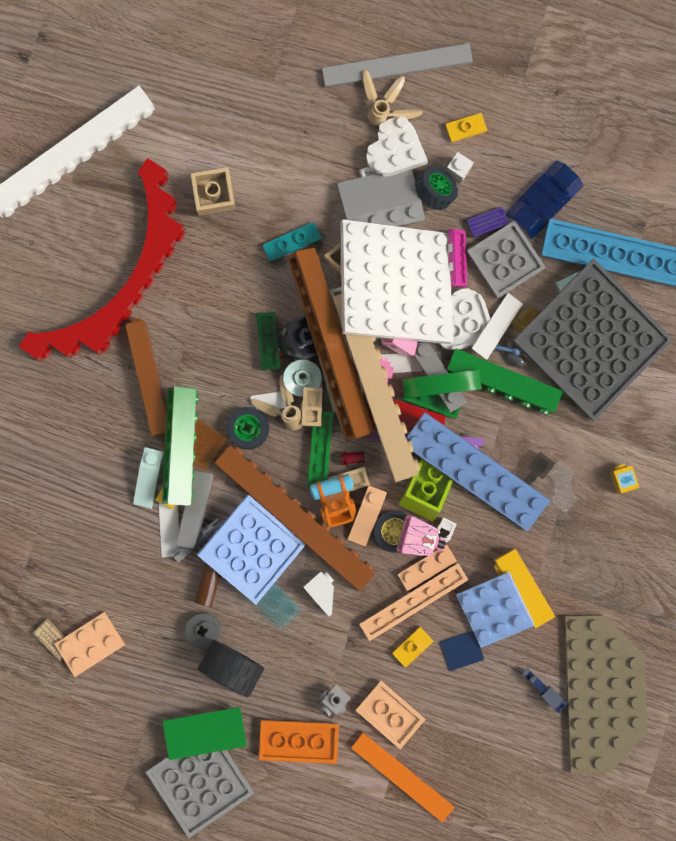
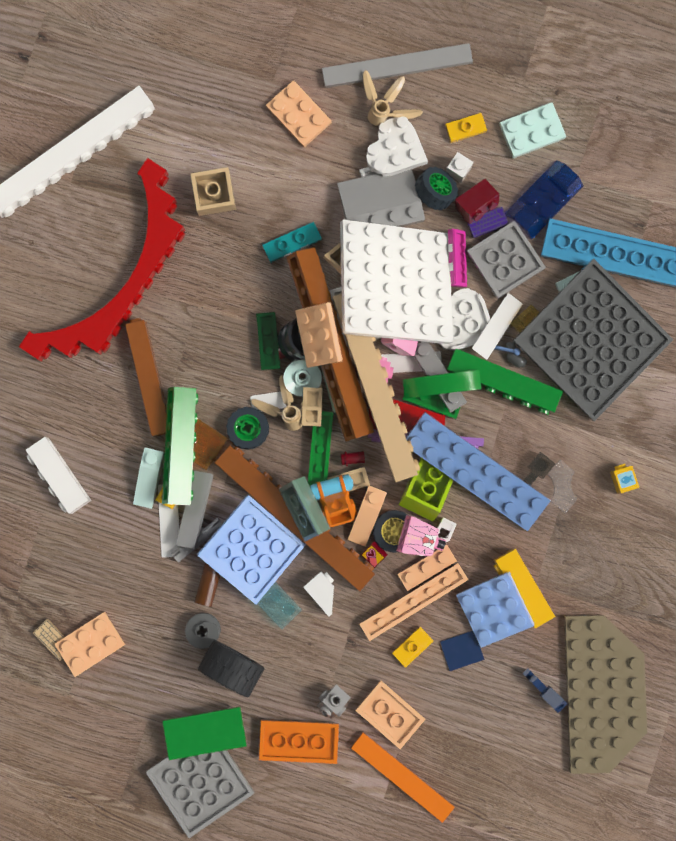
none -> white brick [26,437,91,514]
none -> light nougat plate [266,80,332,147]
none -> sand green slope [279,476,331,541]
none -> light nougat plate [295,303,342,368]
none -> tile [361,542,388,568]
none -> dark red brick [455,179,499,224]
none -> light aqua plate [499,102,566,158]

